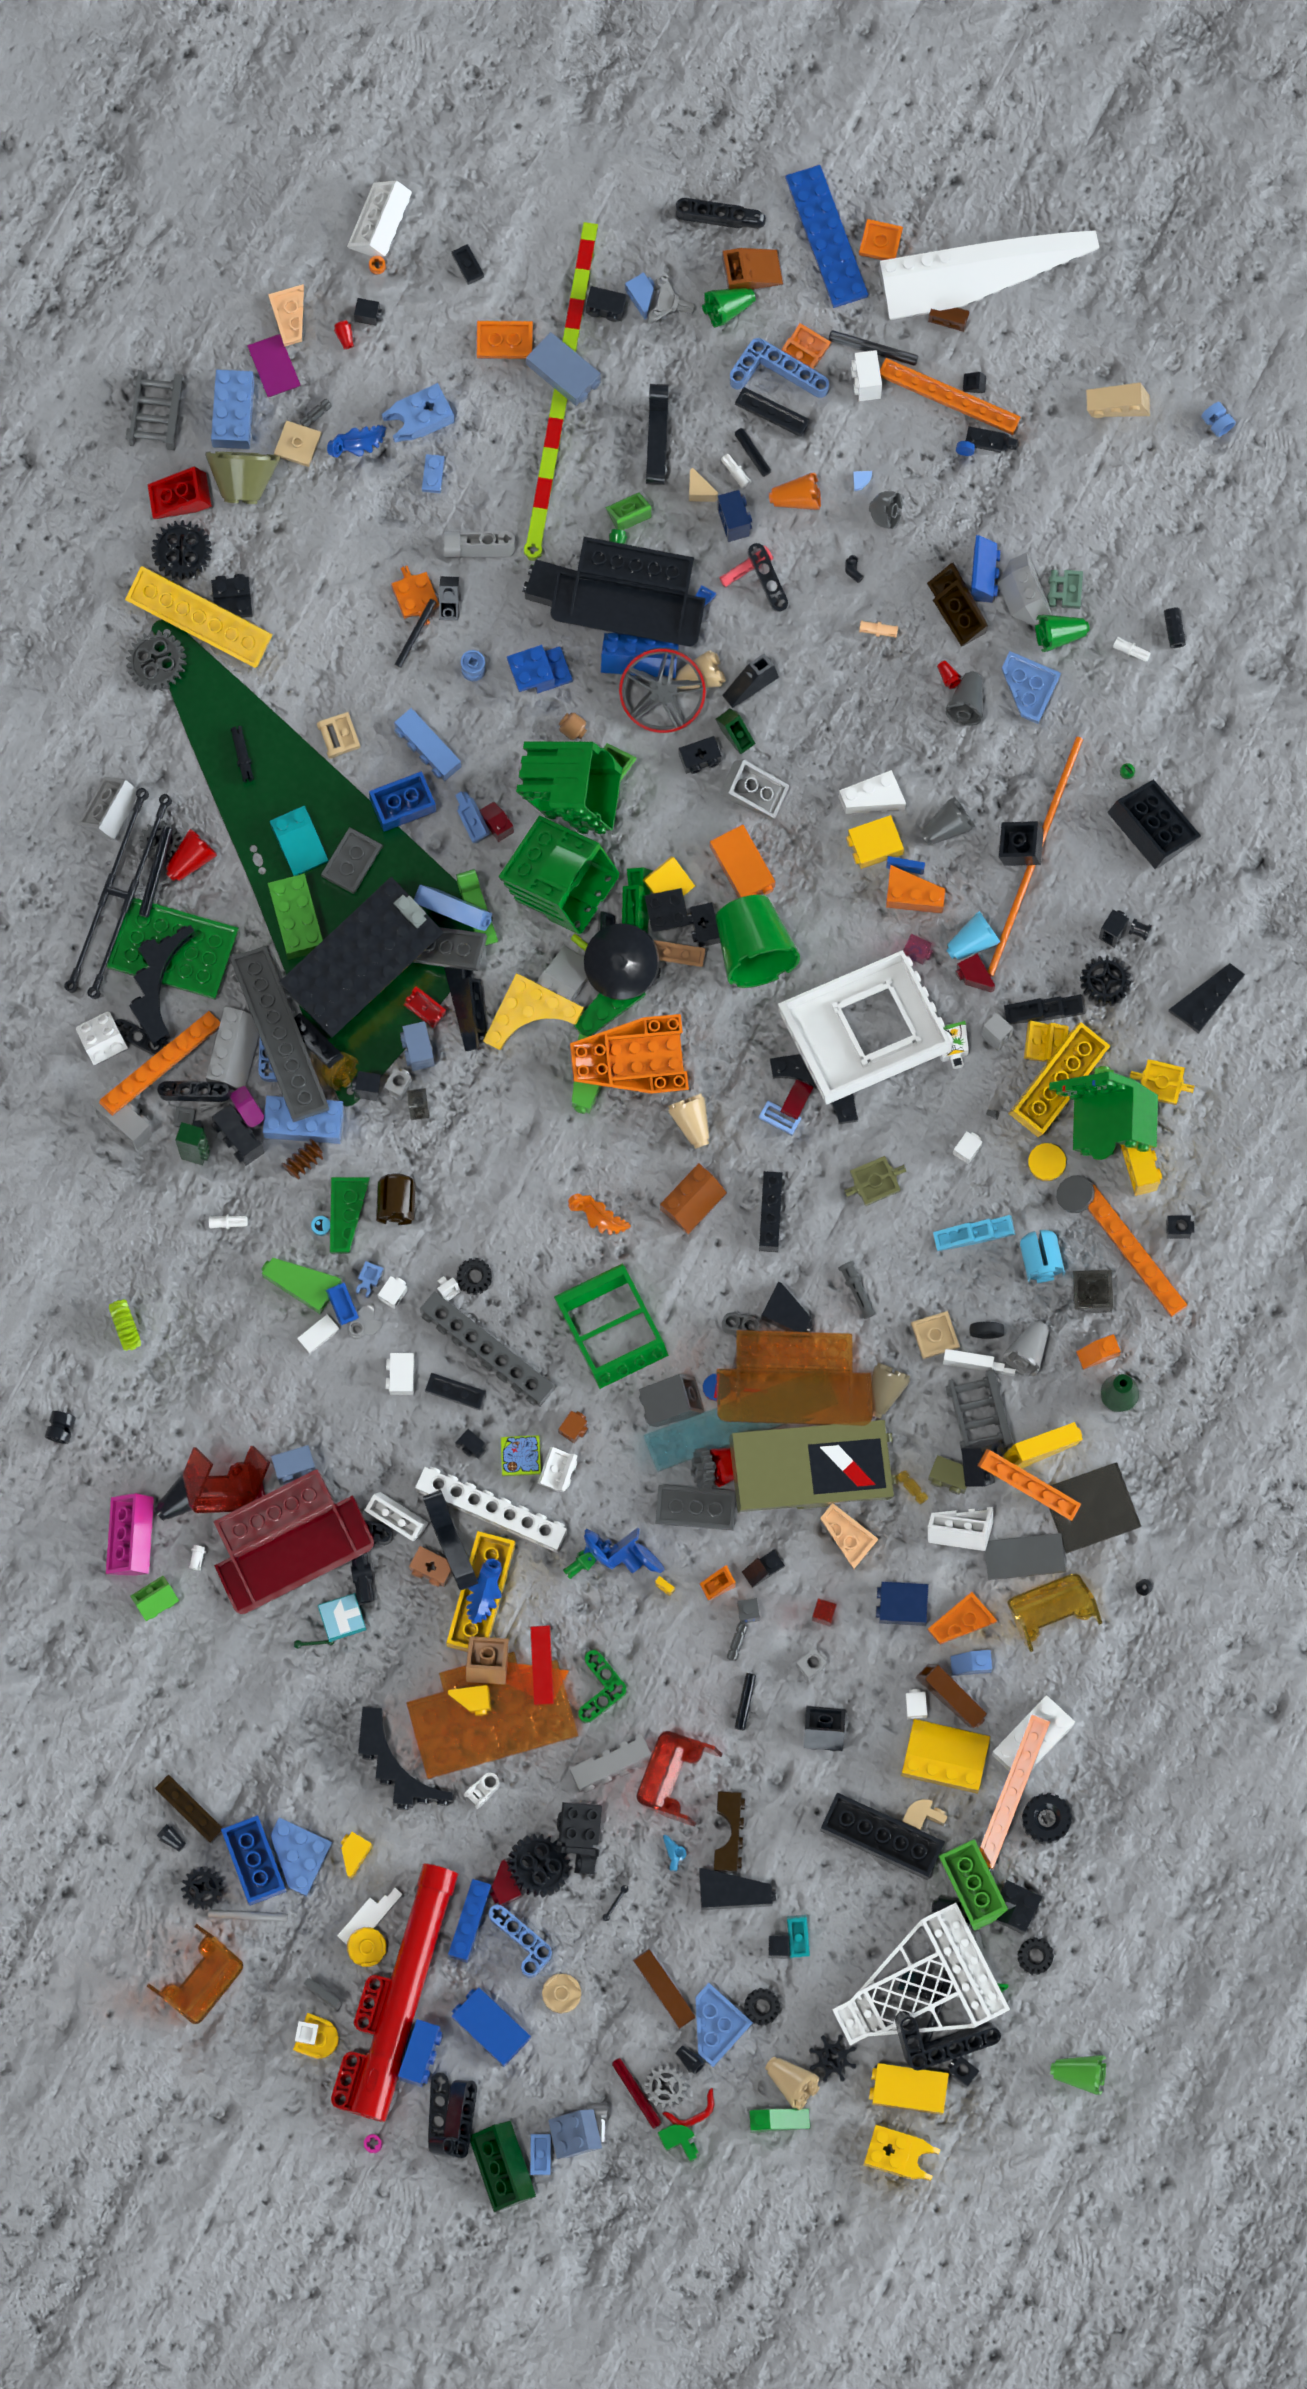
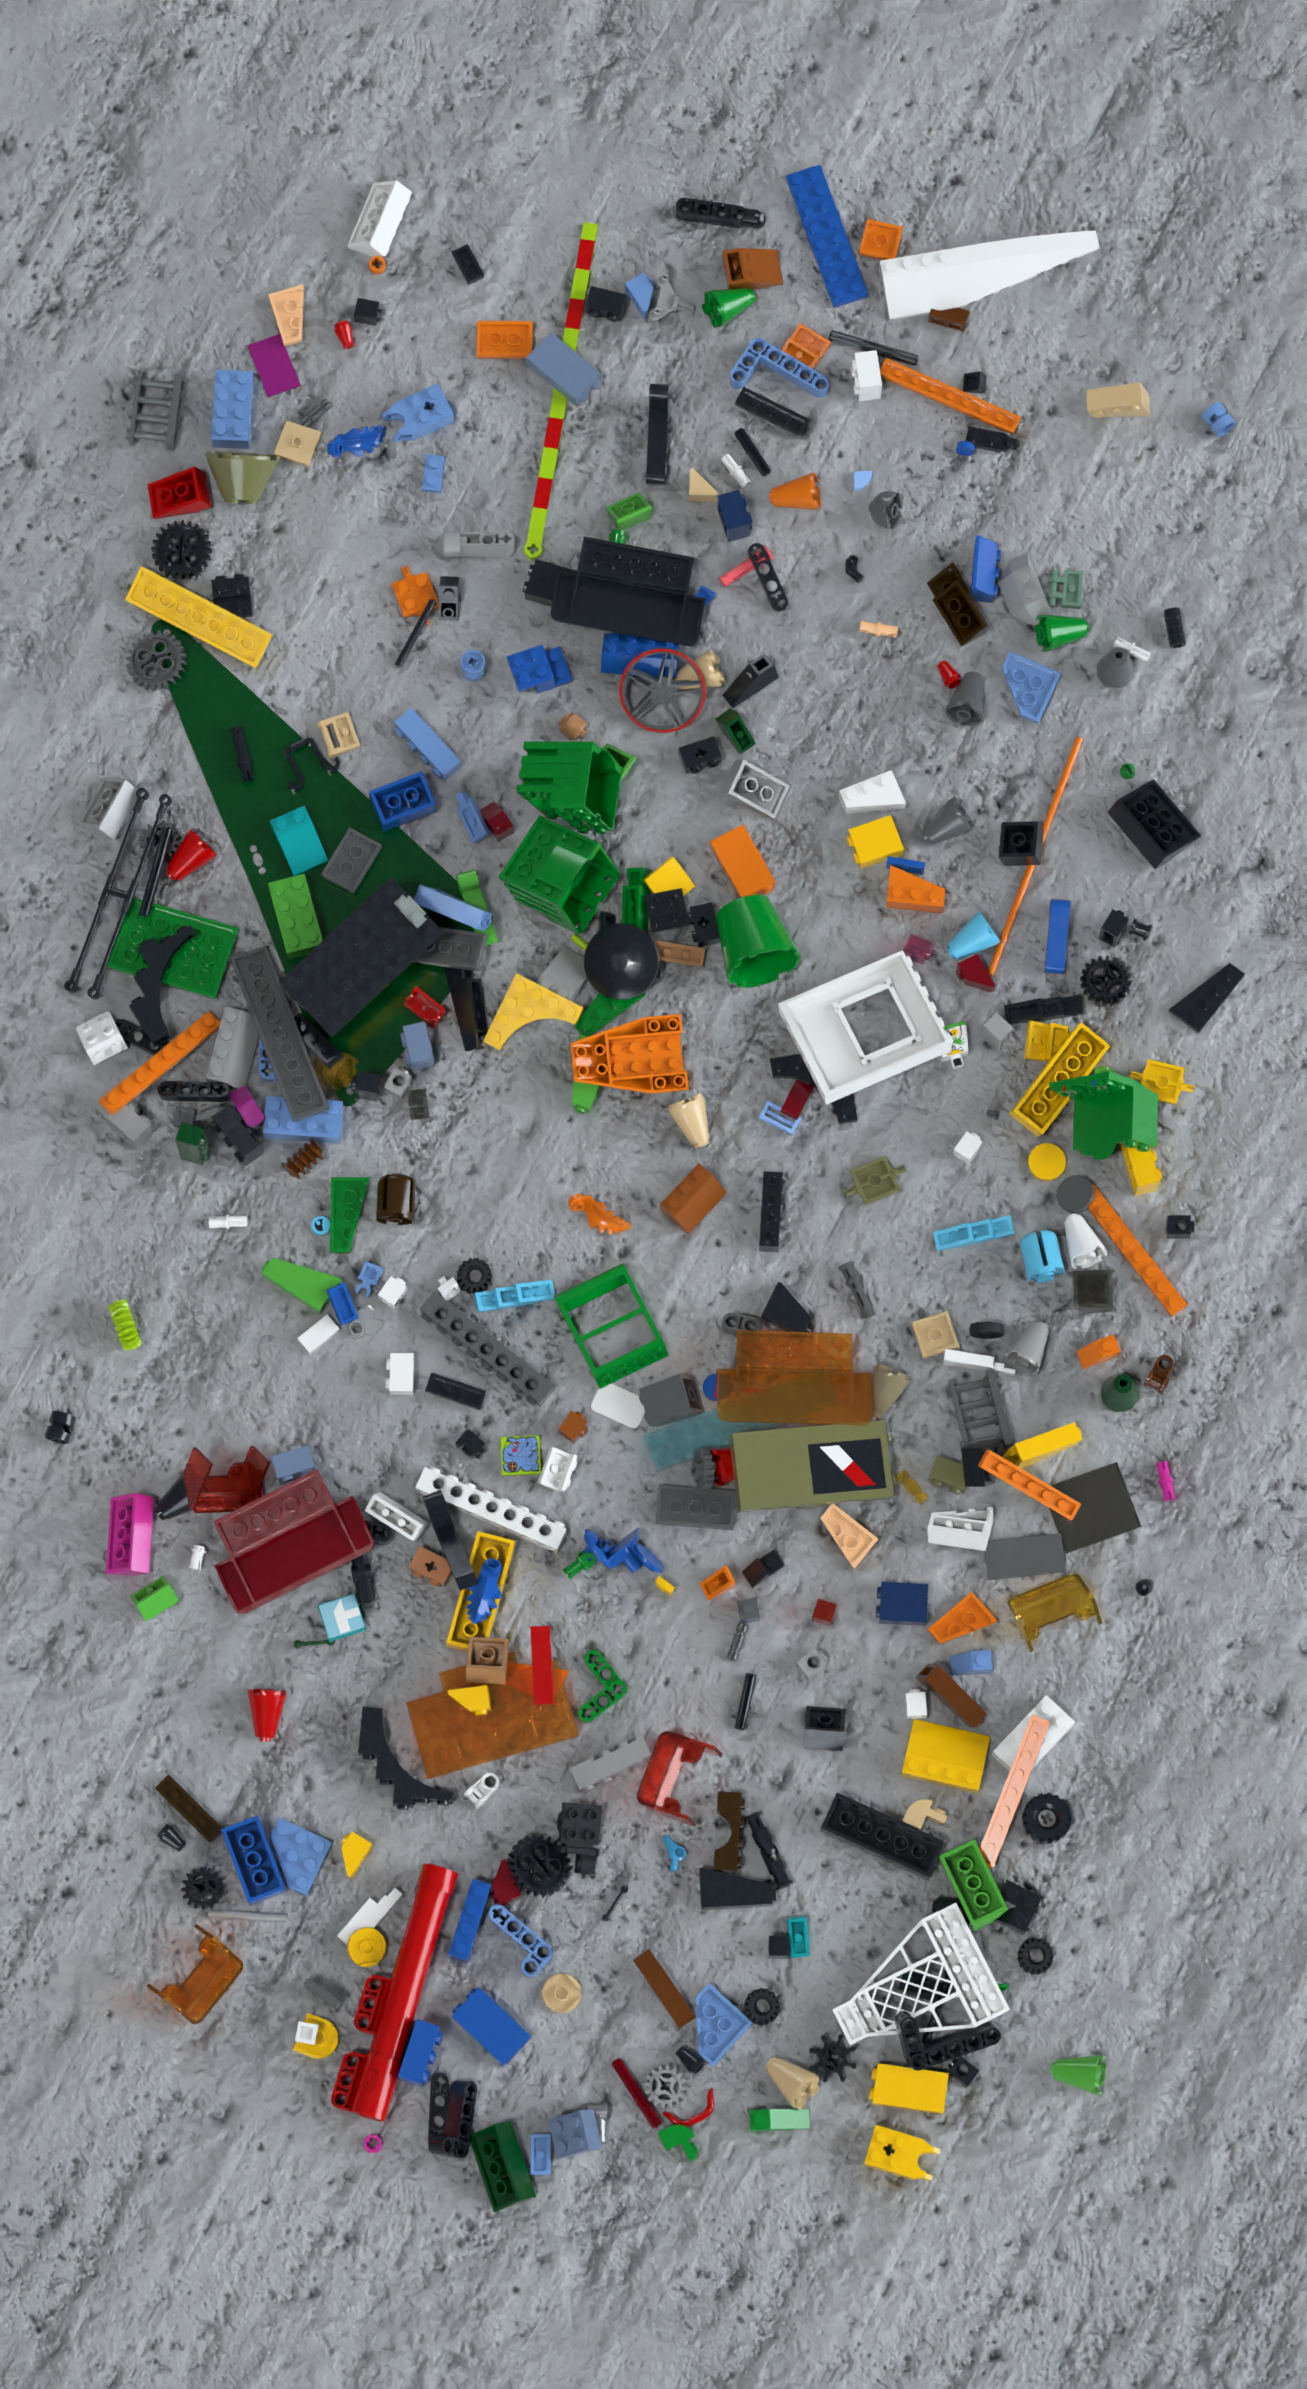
none -> red cone [248,1689,287,1742]
none -> black piece [284,737,340,791]
none -> medium azure slope [473,1280,555,1313]
none -> white sticker [591,1384,645,1428]
none -> black piece [744,1812,793,1891]
none -> blue beam [1044,899,1071,974]
none -> white cone [1064,1214,1107,1269]
none -> dark grey cone [1097,647,1134,688]
none -> reddish brown piece [1144,1355,1174,1394]
none -> dark pink pin [1156,1461,1176,1502]

